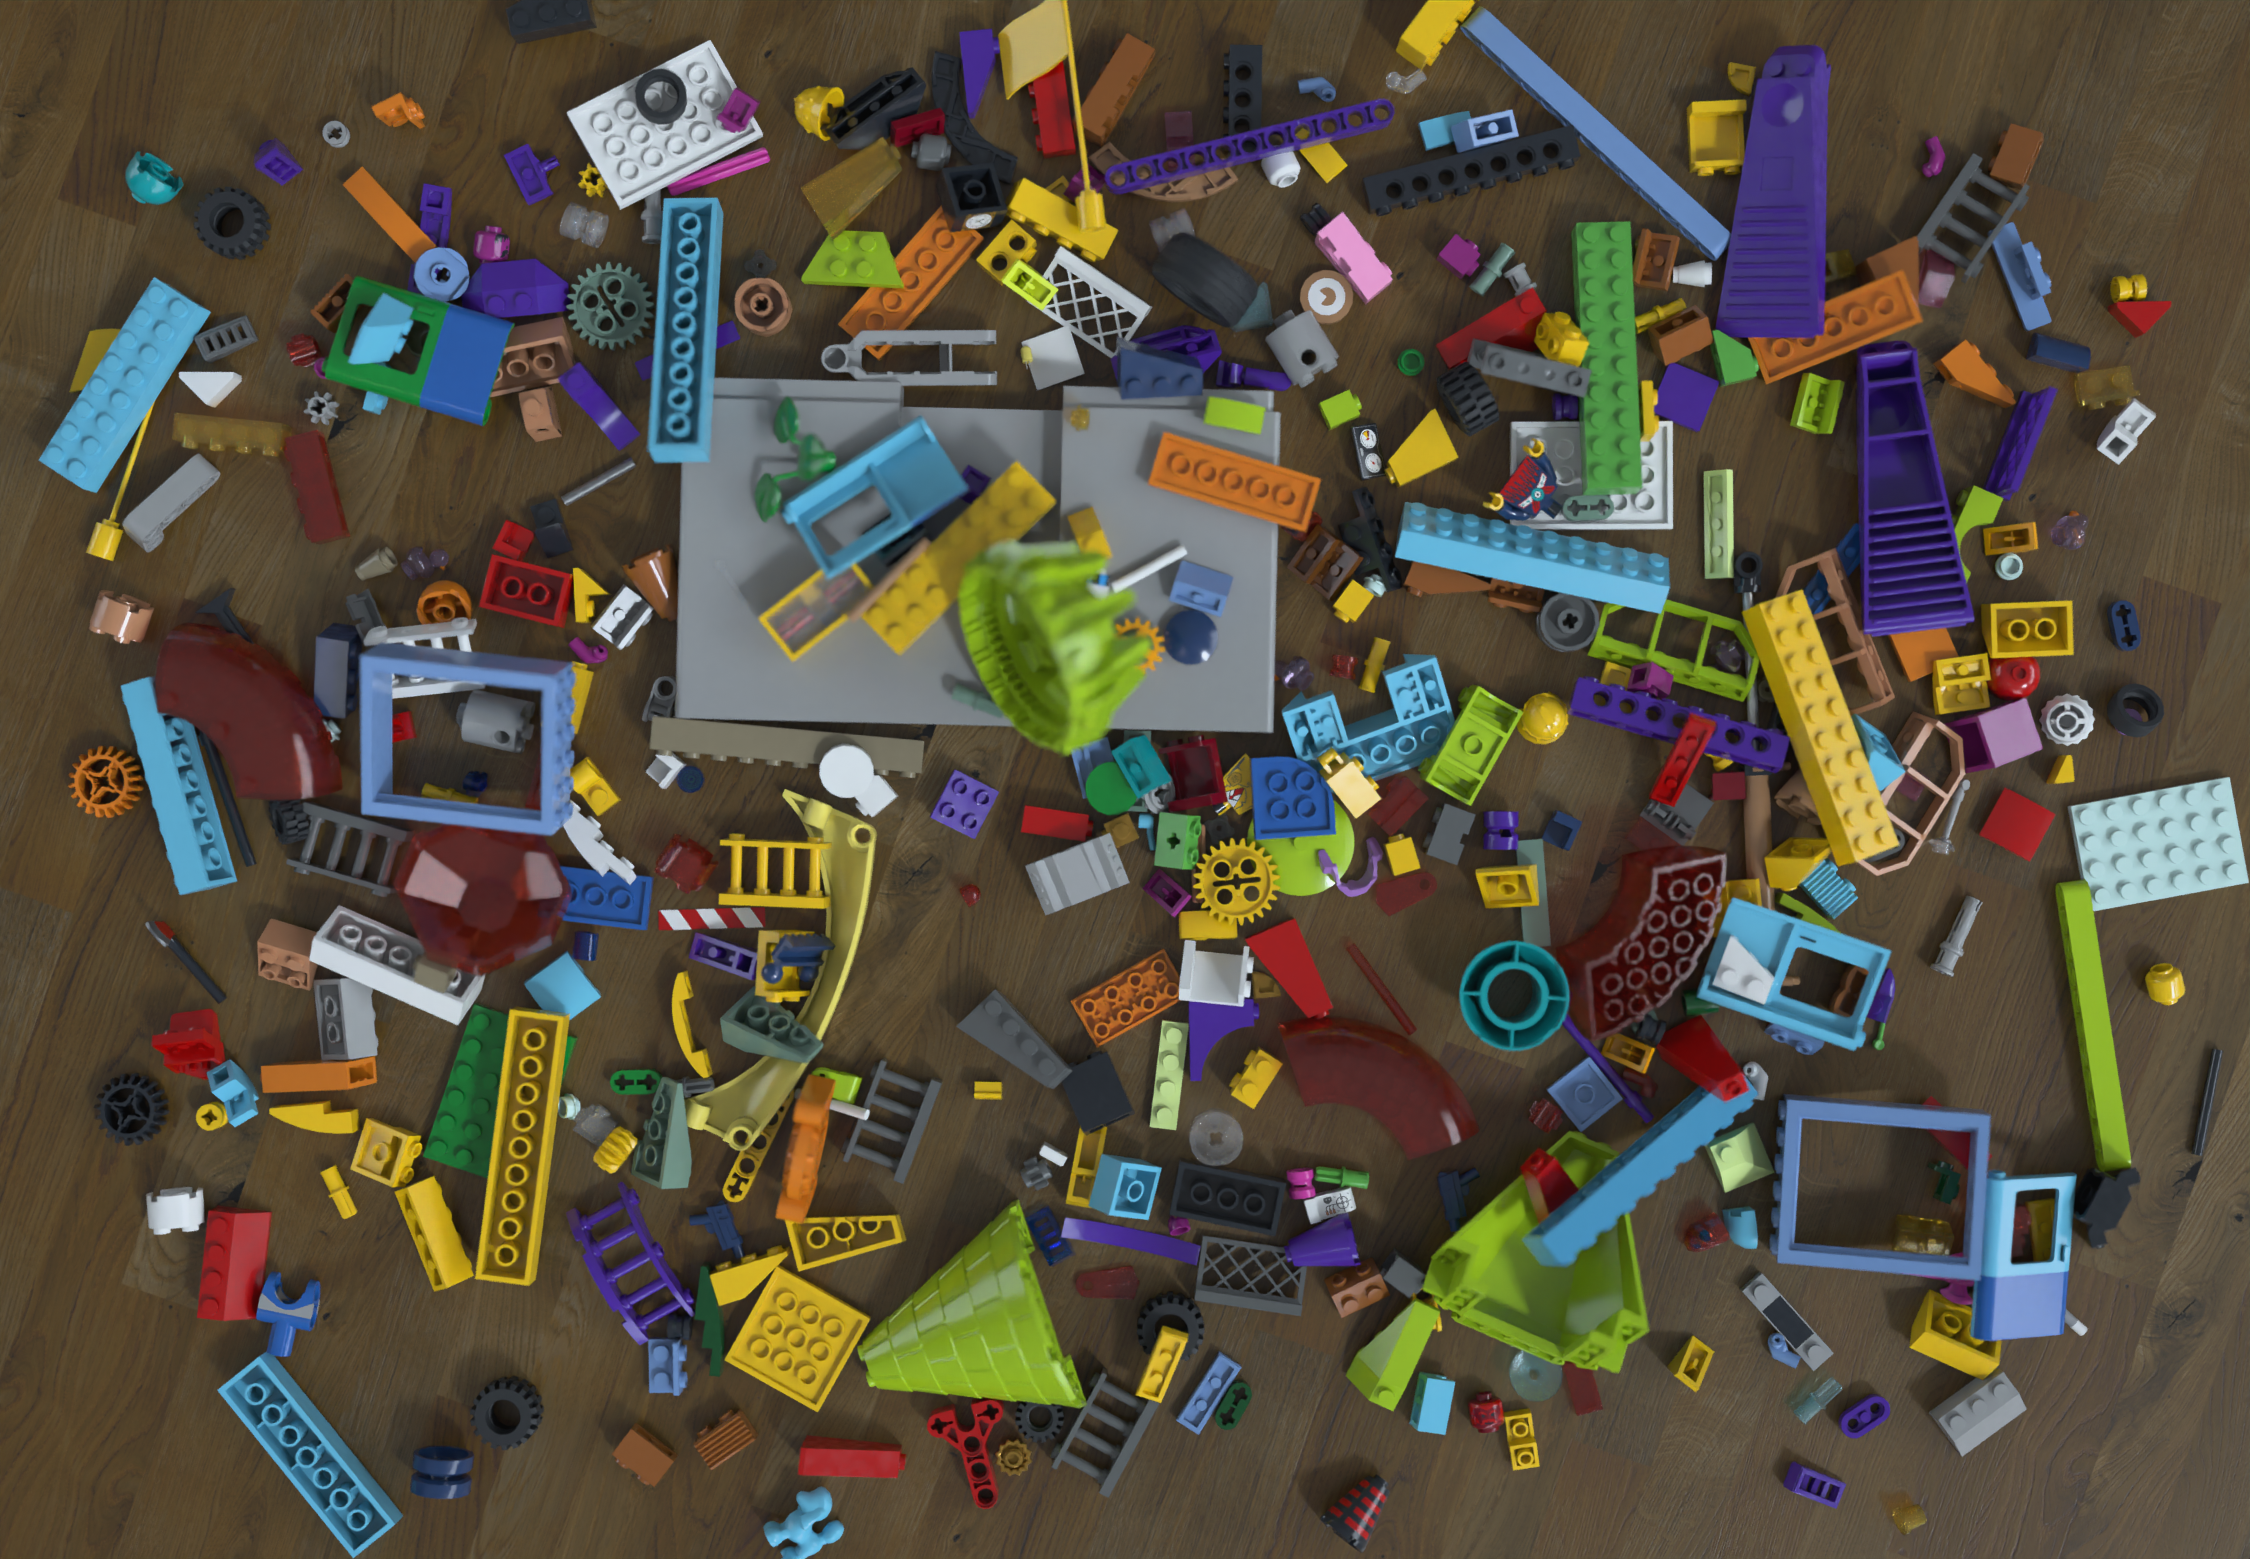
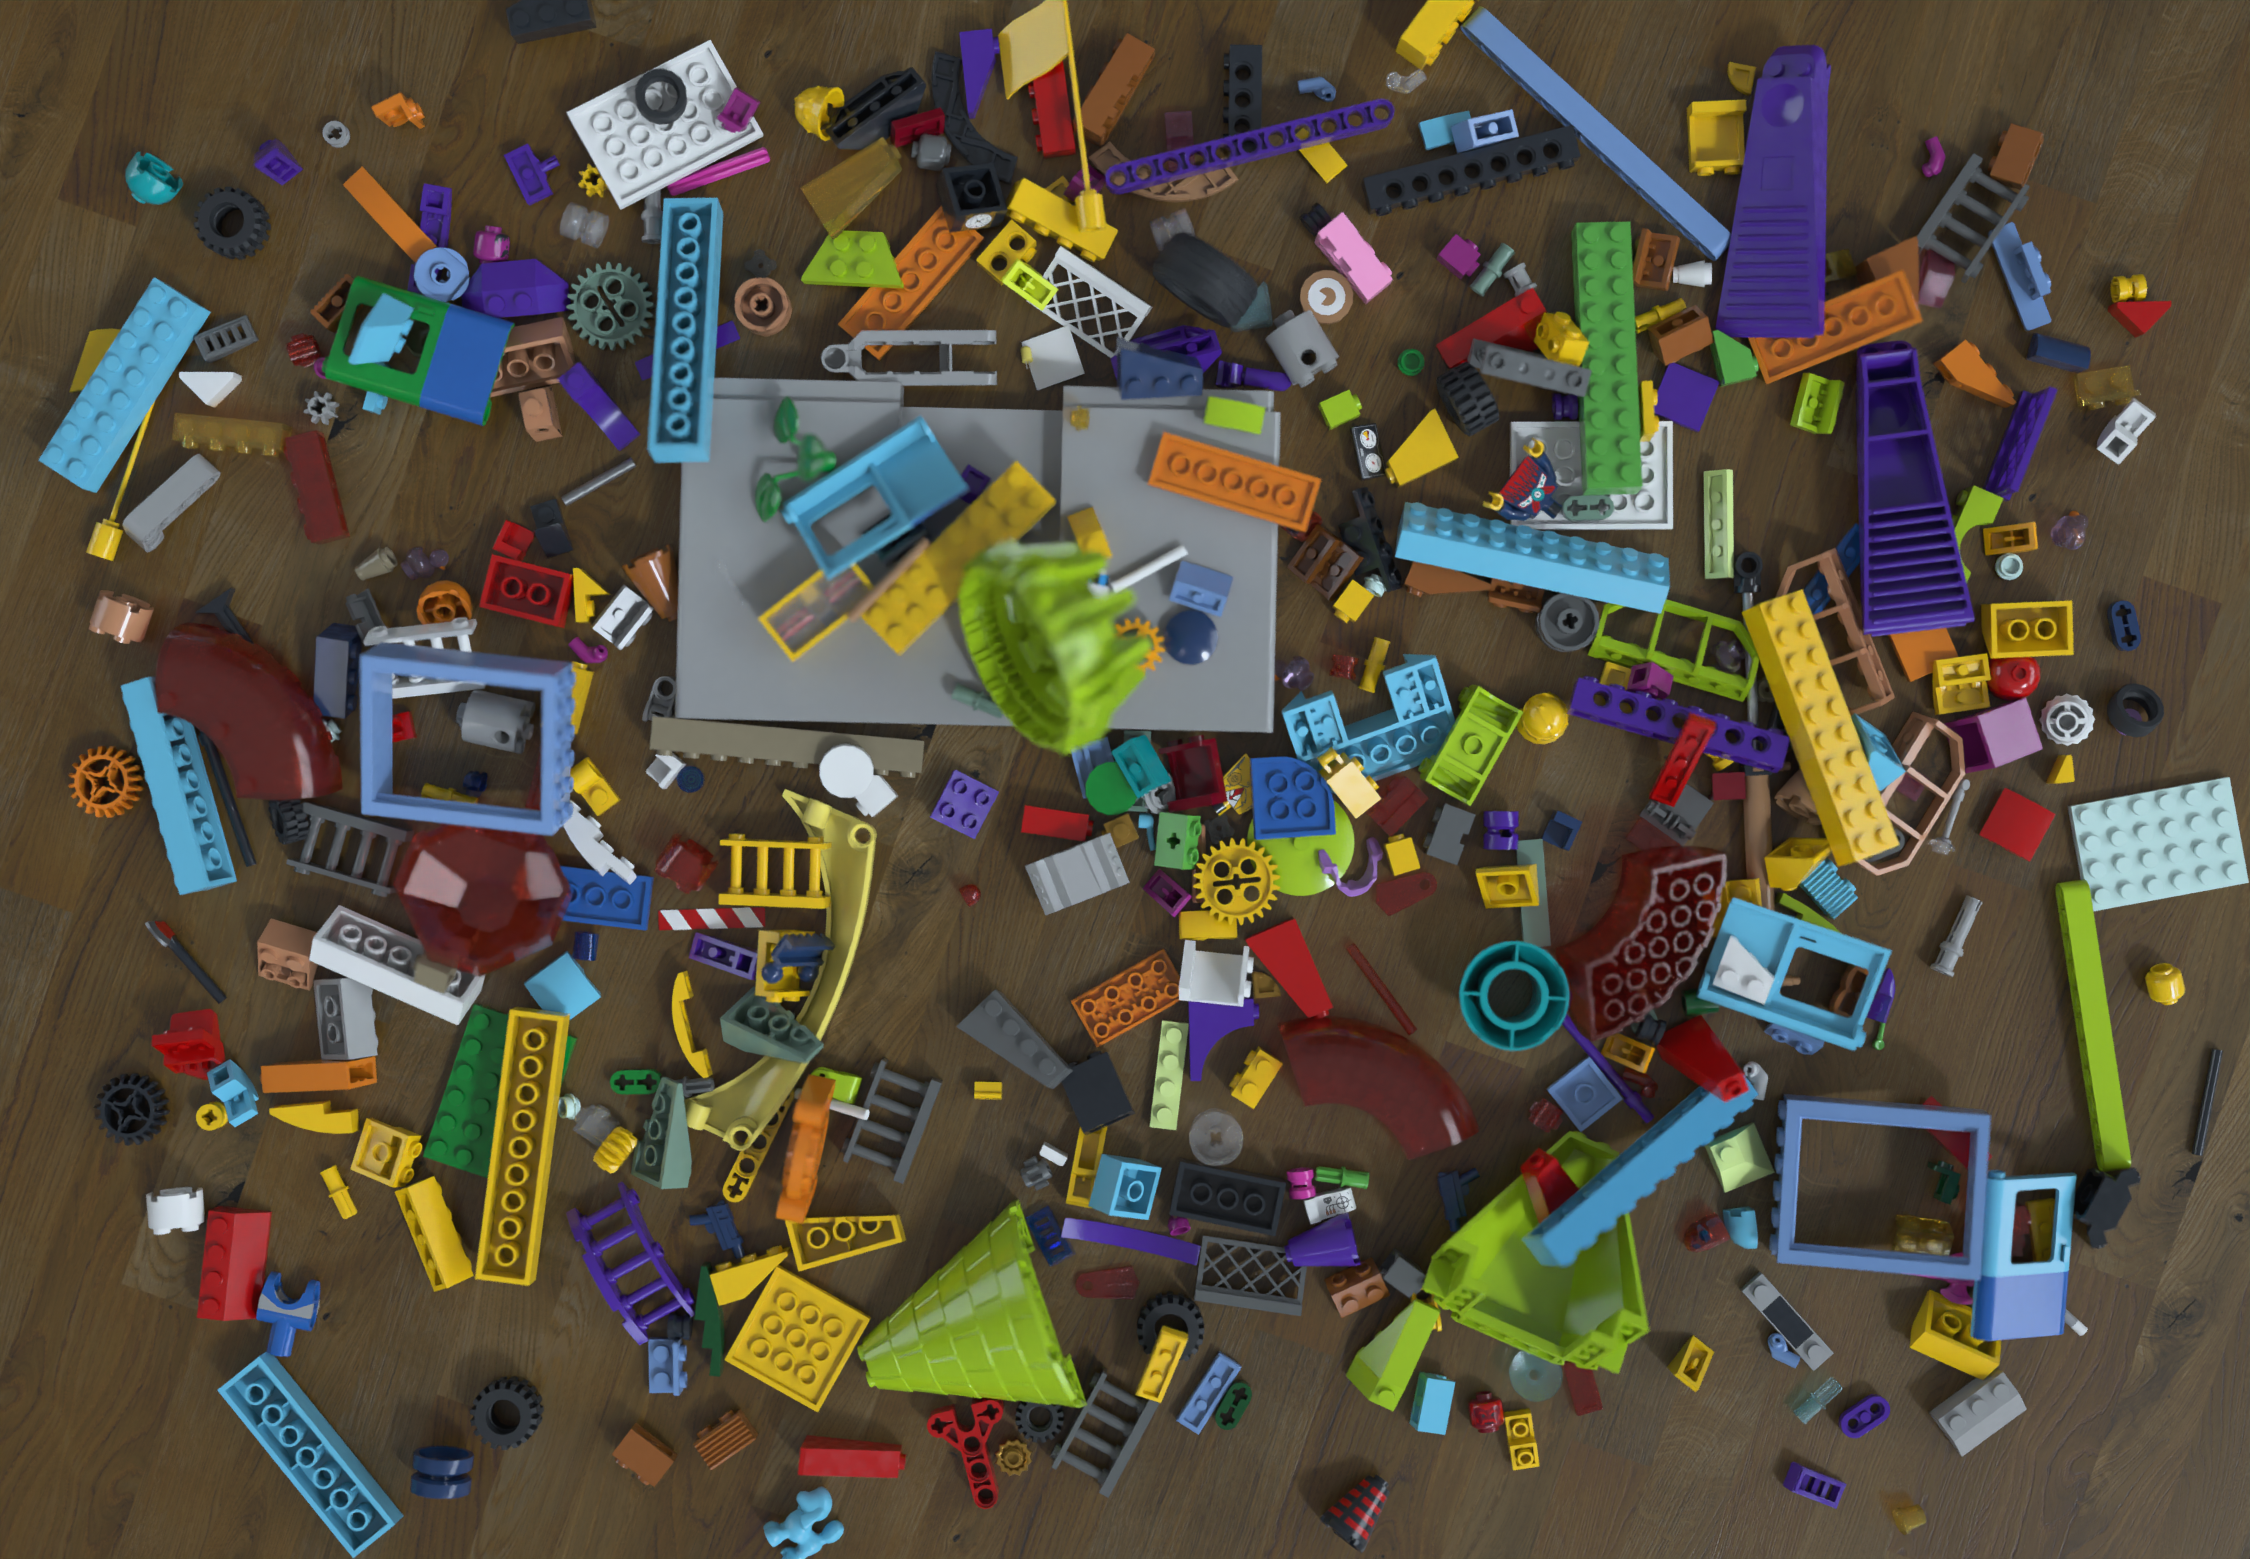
white head [1261,145,1301,188] -> none

